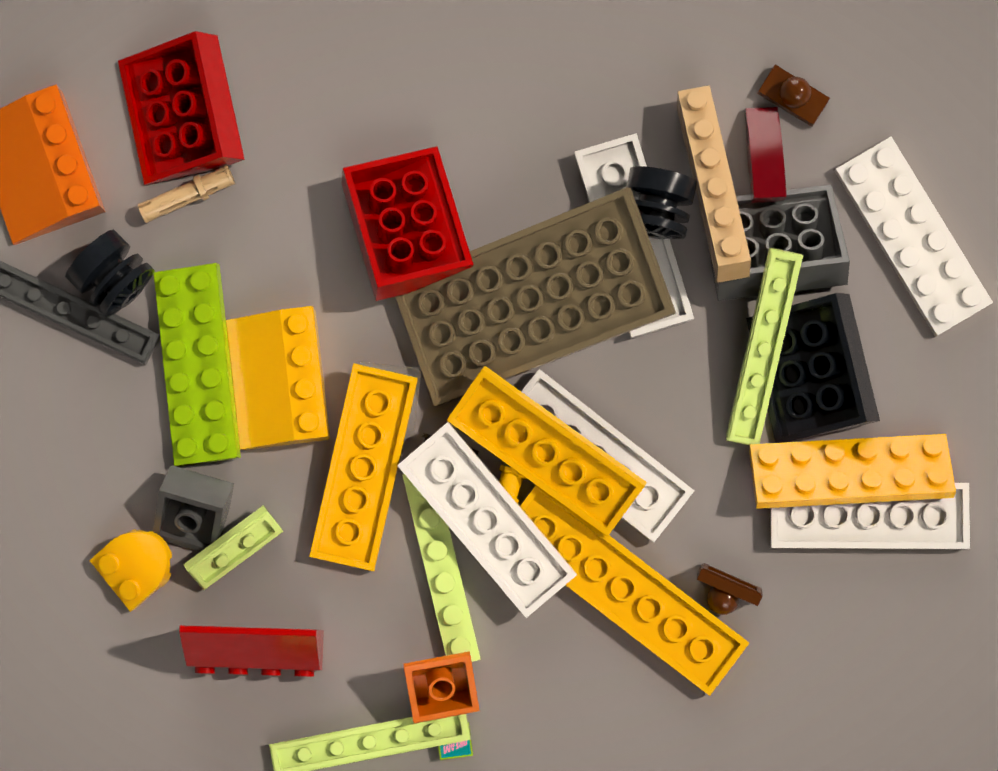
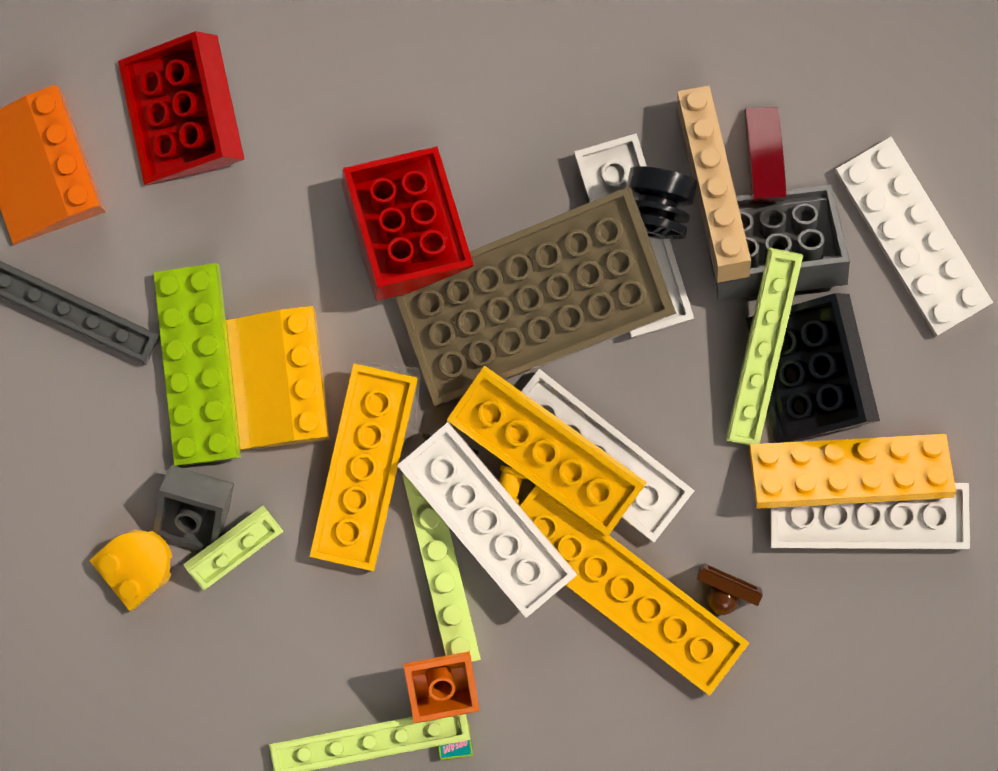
black wheel [65,229,155,318] -> none
tan pin [138,165,235,223] -> none
red slope [179,625,324,677] -> none
reddish brown tile [757,64,830,127] -> none

